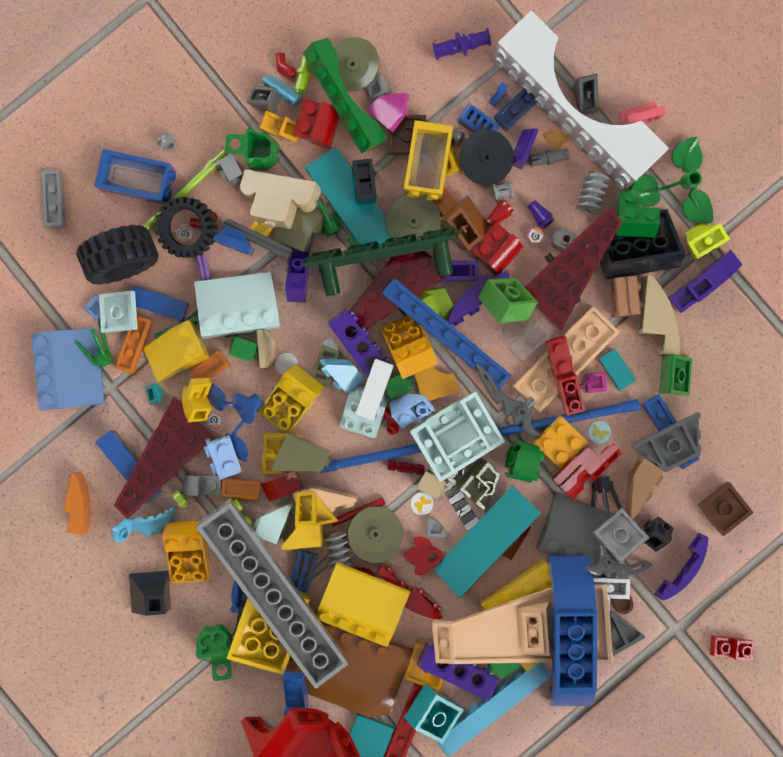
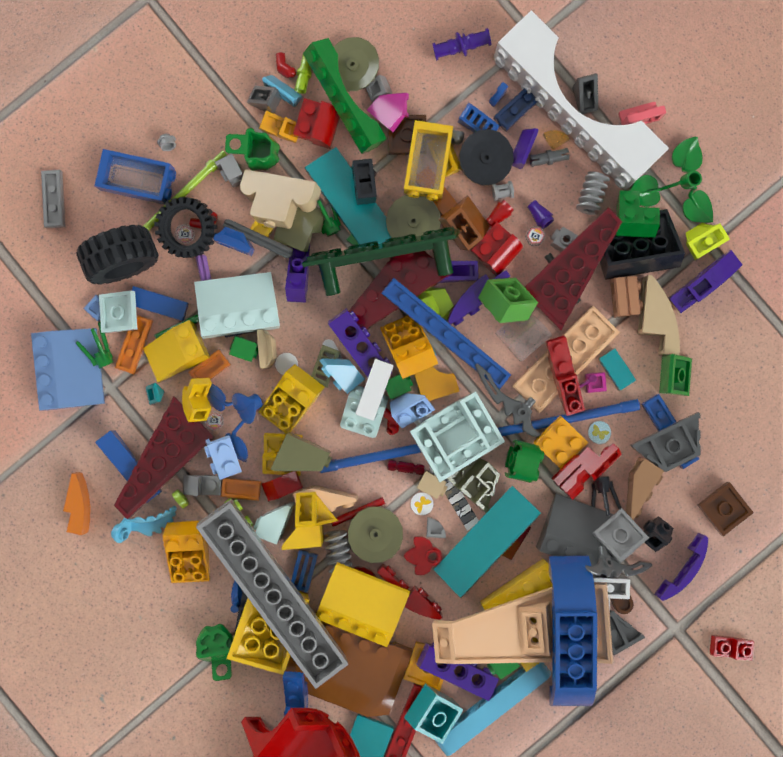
black slope [129,570,171,616] -> none

